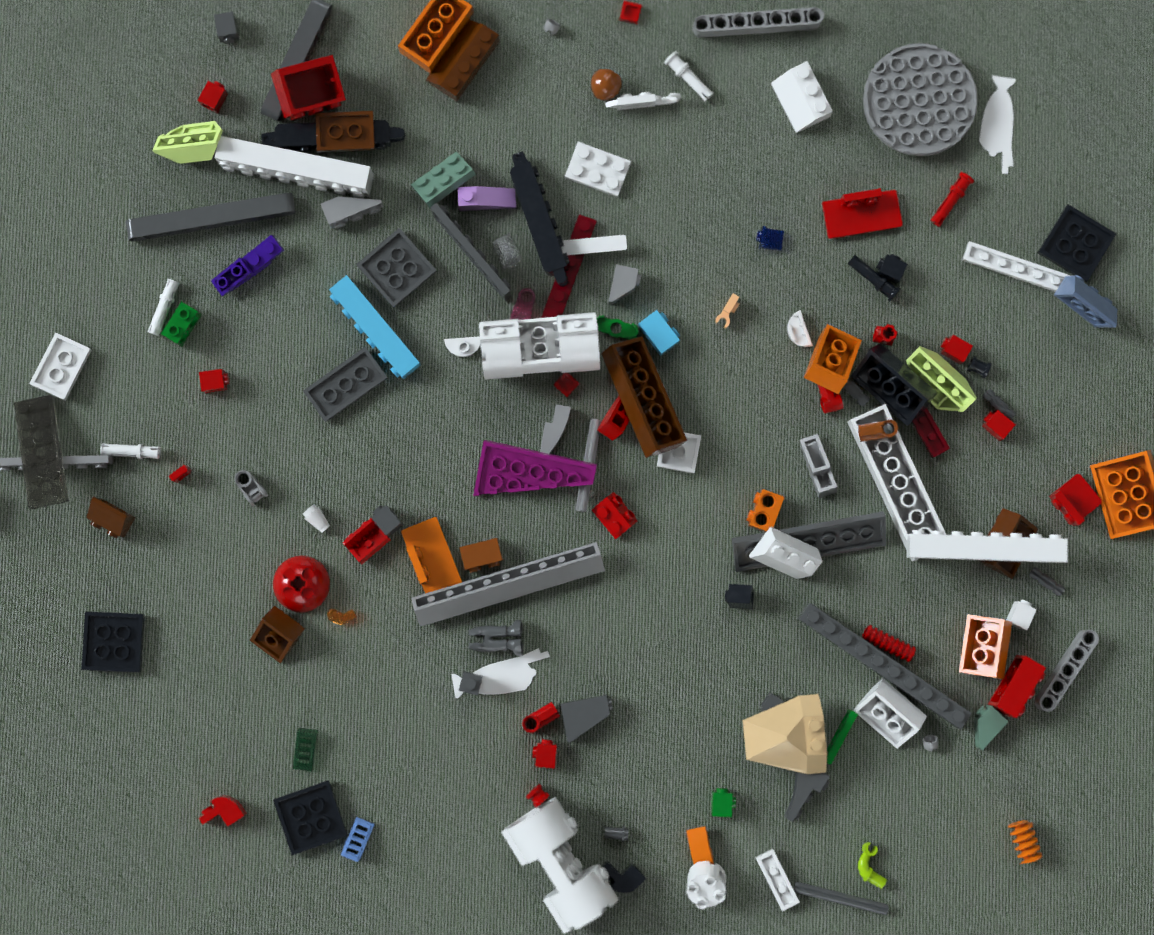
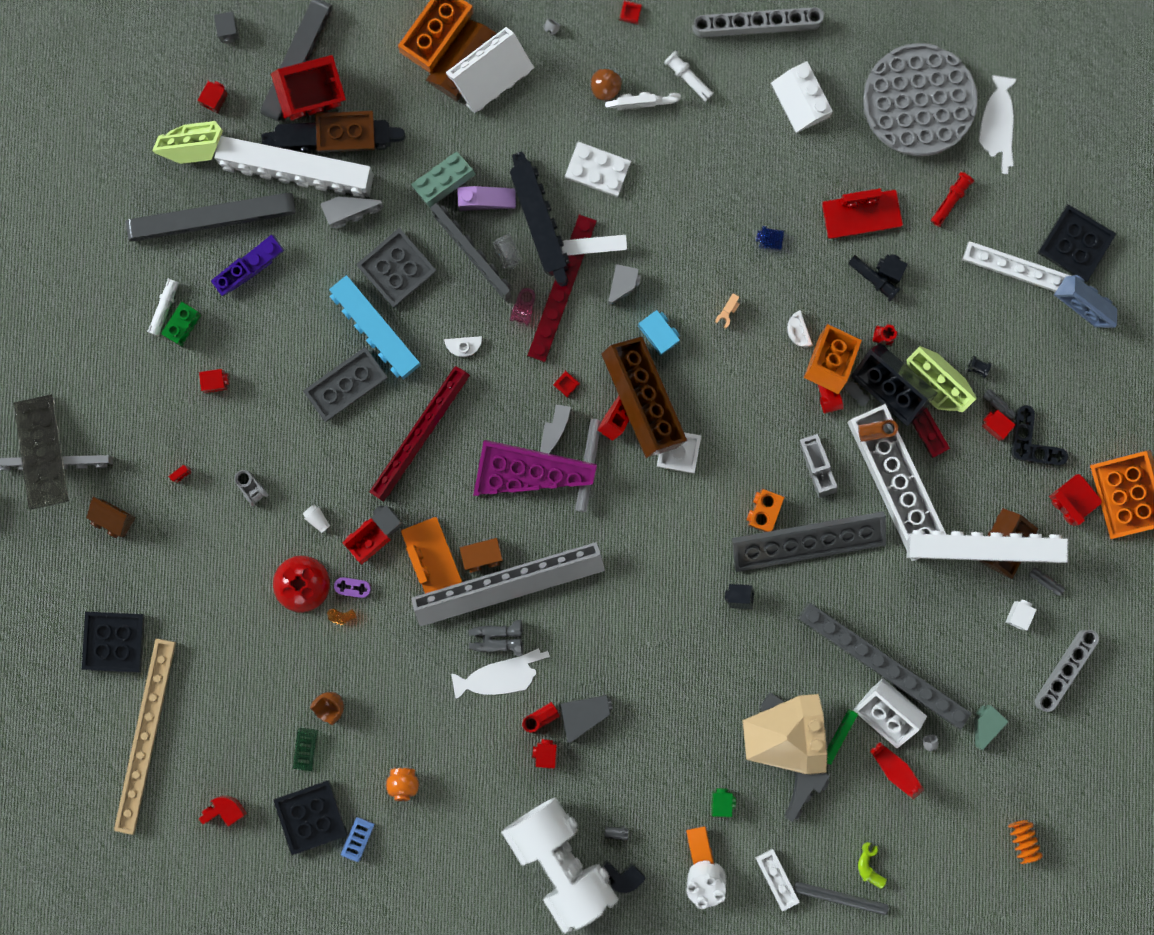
white plate [29,333,92,401] -> none
white pin [100,443,161,459] -> none
reddish brown slope [250,605,305,664] -> none
dark grey brick [459,671,483,695] -> none
white cylinder [479,312,600,380] -> none
red wheel [525,783,550,808] -> none
red bracket [592,492,638,540] -> none
green piece [596,315,639,340] -> none
white slope [749,527,823,579] -> none
red piece [862,625,916,662] -> none
red brick [940,334,973,364] -> none
orange brick [959,614,1012,680] -> none
red brick [988,655,1046,718] -> none
none -> tan plate [114,638,176,835]
none -> dark orange hair [310,692,344,725]
none -> medium lavender beam [334,578,371,598]
none -> dark red plate [369,366,470,502]
none -> orange piece [386,768,419,801]
none -> white panel [446,27,534,113]
none -> red piece [870,742,924,800]
none -> black beam [1011,405,1068,466]

